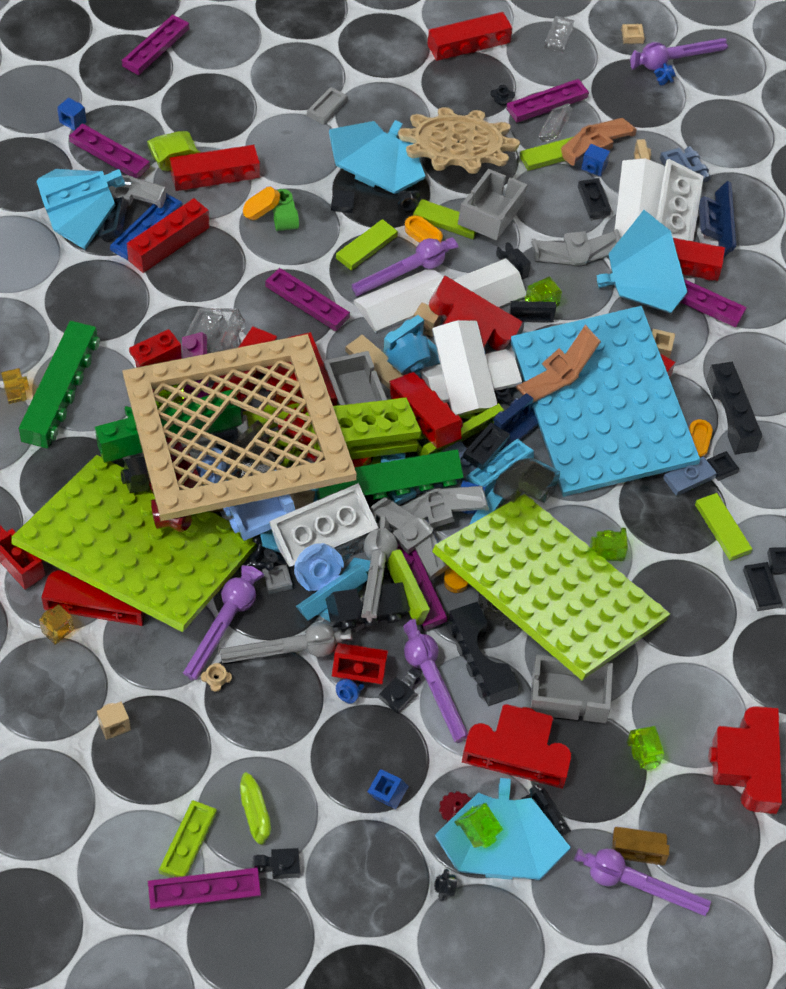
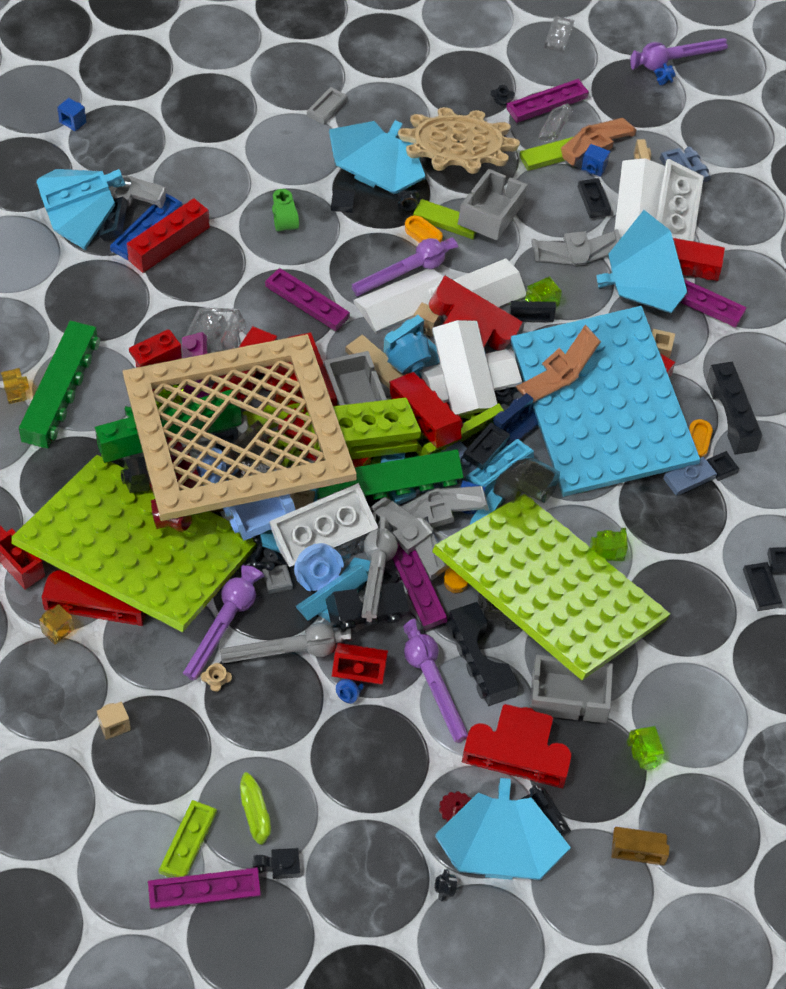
magenta plate [69,123,150,179] -> none
magenta plate [122,15,189,75] -> none
lime slope [147,131,200,171] -> none
red brick [170,145,260,191] -> none
light orange tile [243,187,280,220] -> none
lime tile [336,219,398,271] -> none
blue plate [368,769,409,809] -> none
black plate [379,667,421,714] -> none
lime tile [386,549,430,625] -> none
red brick [427,12,513,61] -> none
clear neon green brick [454,803,503,848] -> none
black plate [496,242,531,280] -> none
medium lavender piece [573,848,711,916] -> none
tan tile [621,24,645,44] -> none
lime tile [695,493,753,561] -> none
dark blue bracket [699,181,737,257] -> none
red brick [708,706,782,814] -> none

